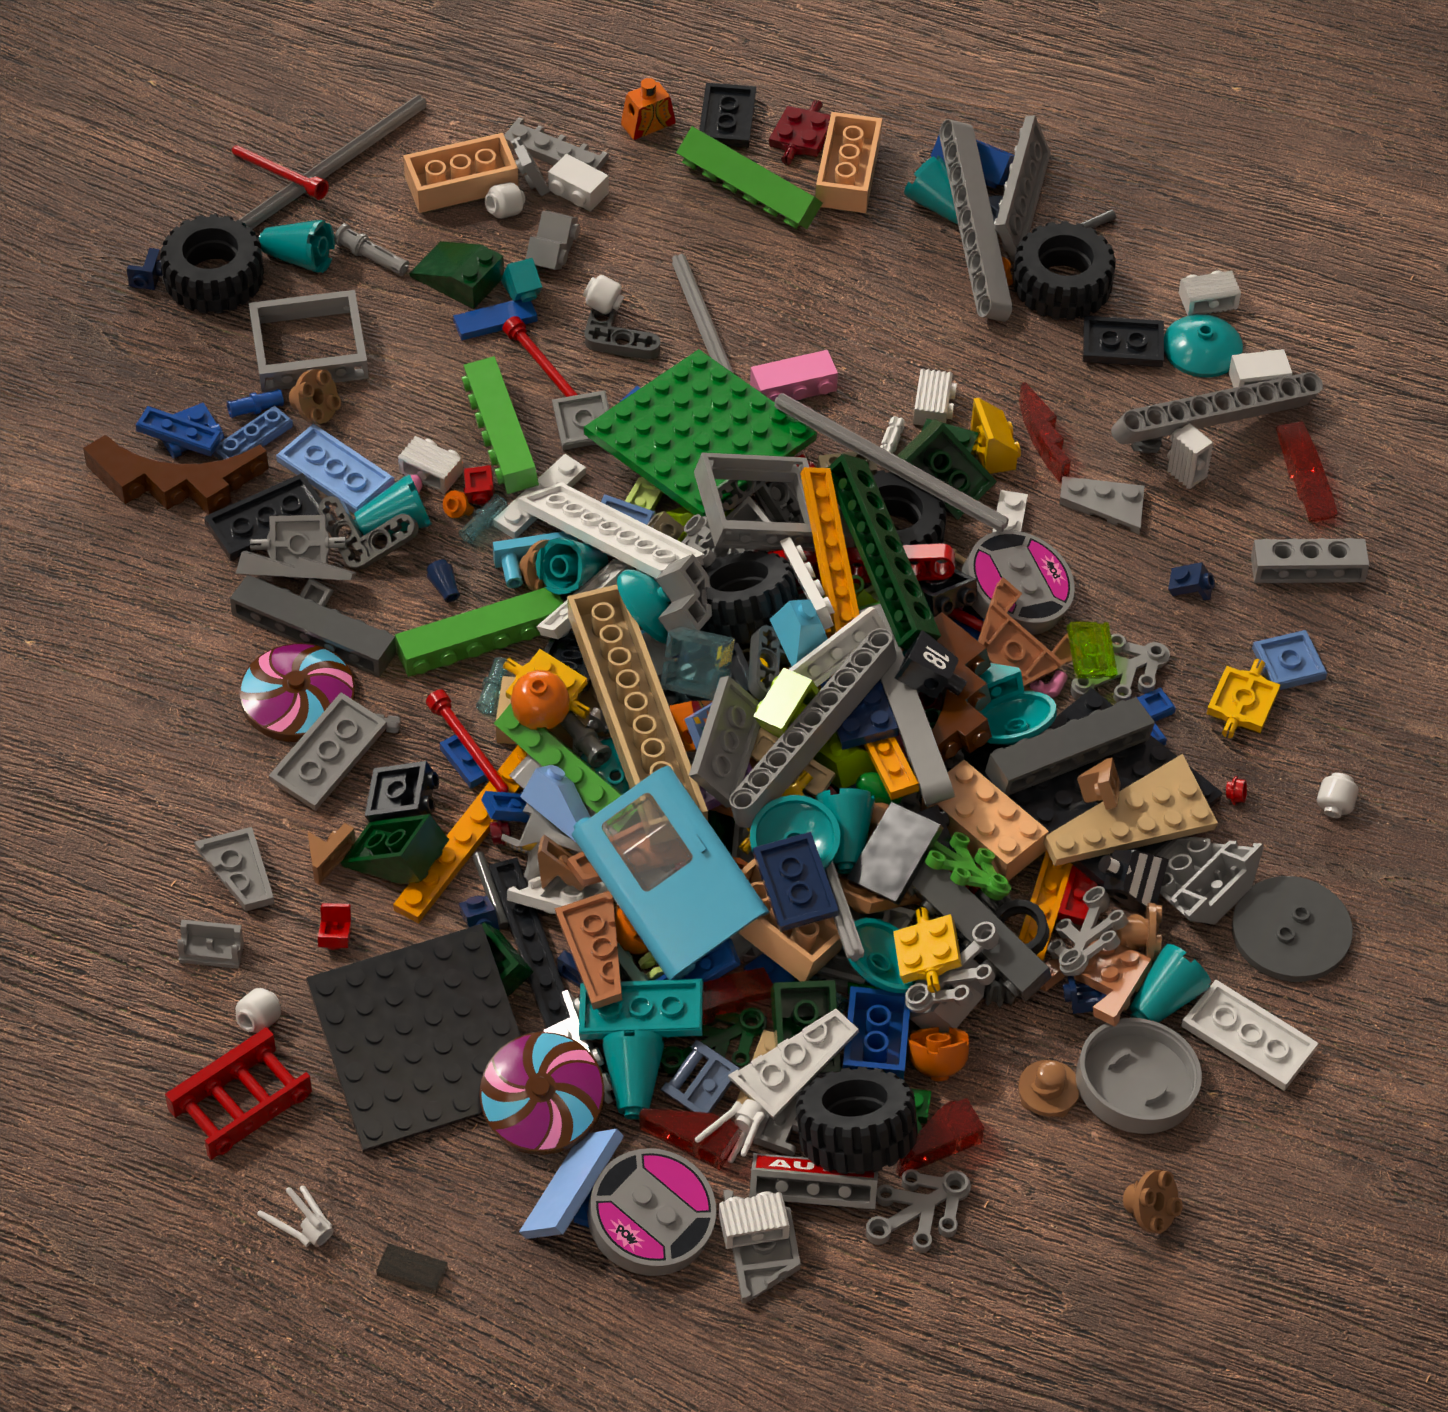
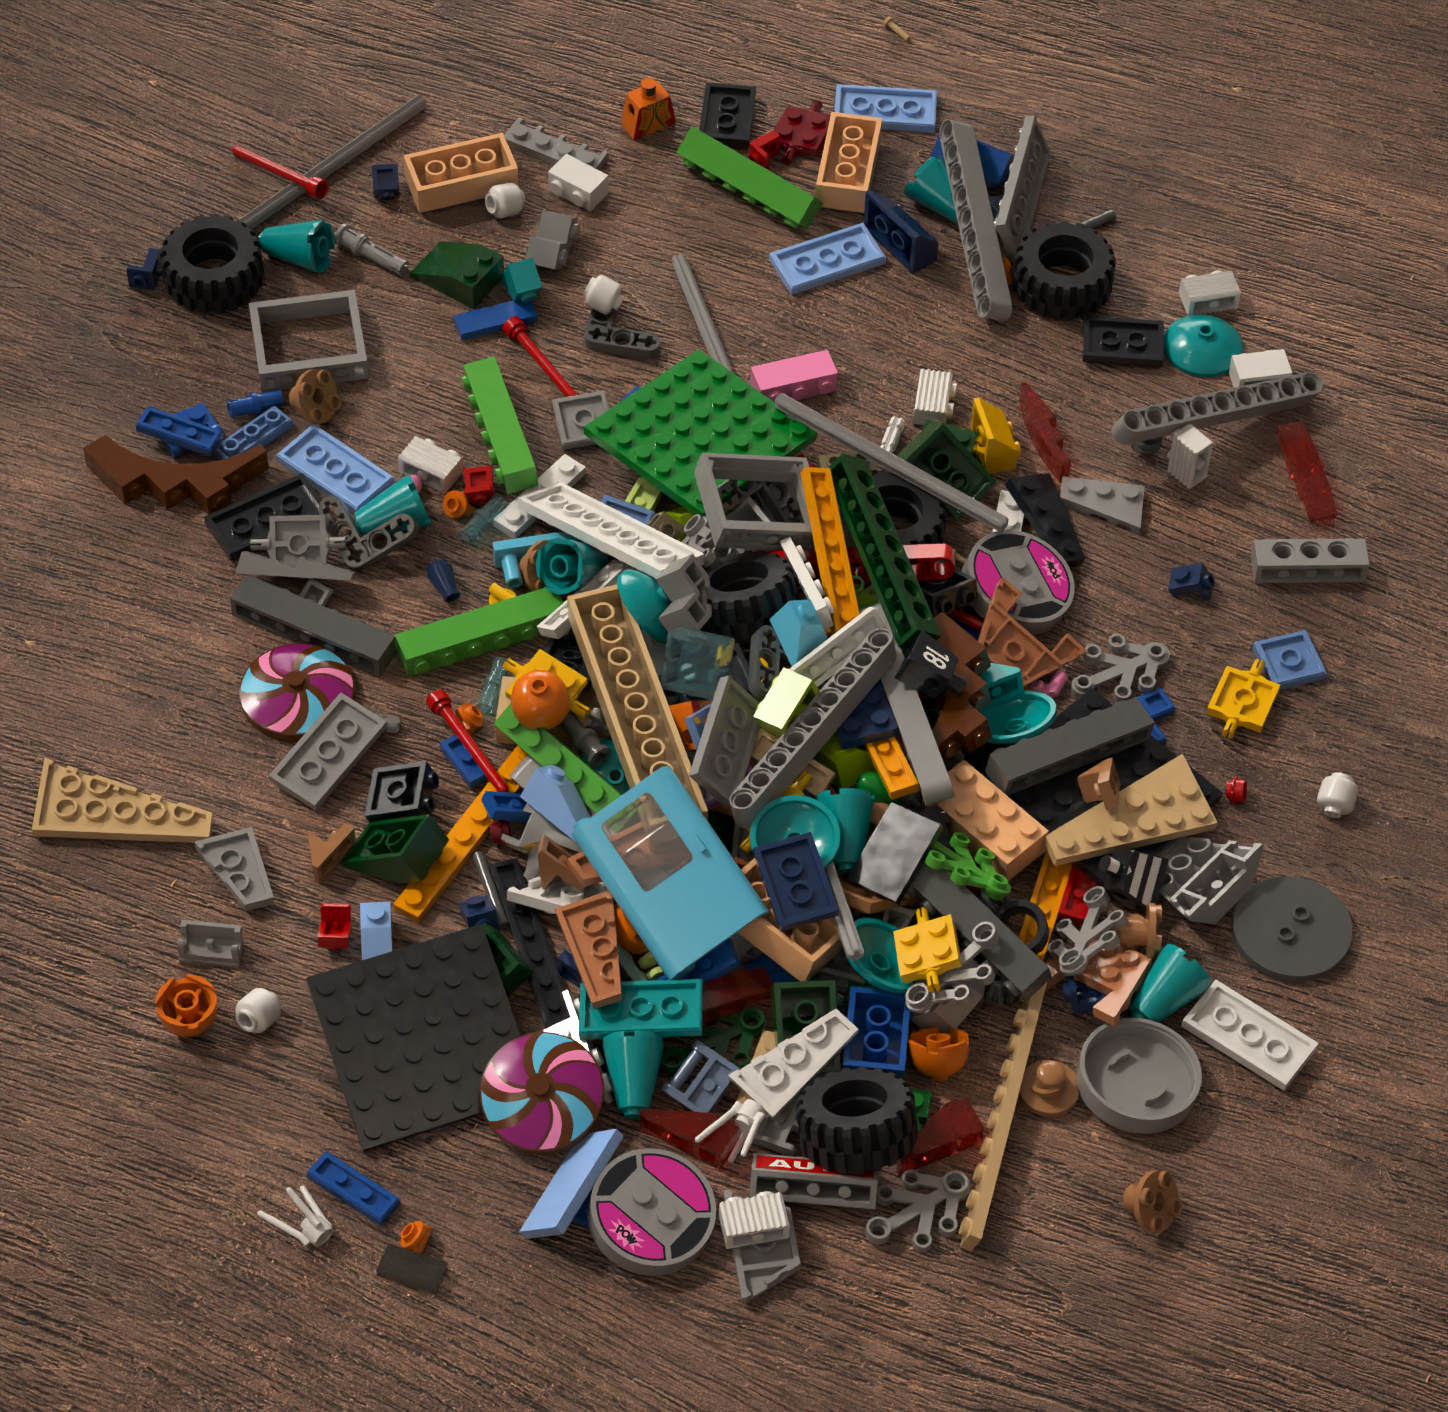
red fence [165,1027,312,1160] -> none
light grey plate [510,137,550,196] -> none
clear neon green plate [1067,622,1118,679] -> none
none -> tan wing [32,758,213,843]
none -> orange cylinder [156,974,218,1037]
none -> blue tile [306,1151,401,1226]
none -> light blue slope [360,901,393,960]
none -> dark blue bracket [372,163,400,201]
none -> orange plate [400,1221,433,1258]
none -> orange plate [455,703,483,735]
none -> yellow plate [489,583,516,605]
none -> red bracket [748,130,780,170]
none -> light blue tile [769,223,886,295]
none -> light blue tile [835,84,937,133]
none -> dark blue slope [864,190,939,274]
none -> tan piece [883,16,910,41]
none -> tan plate [959,982,1047,1252]
none -> black wing [1005,473,1085,567]

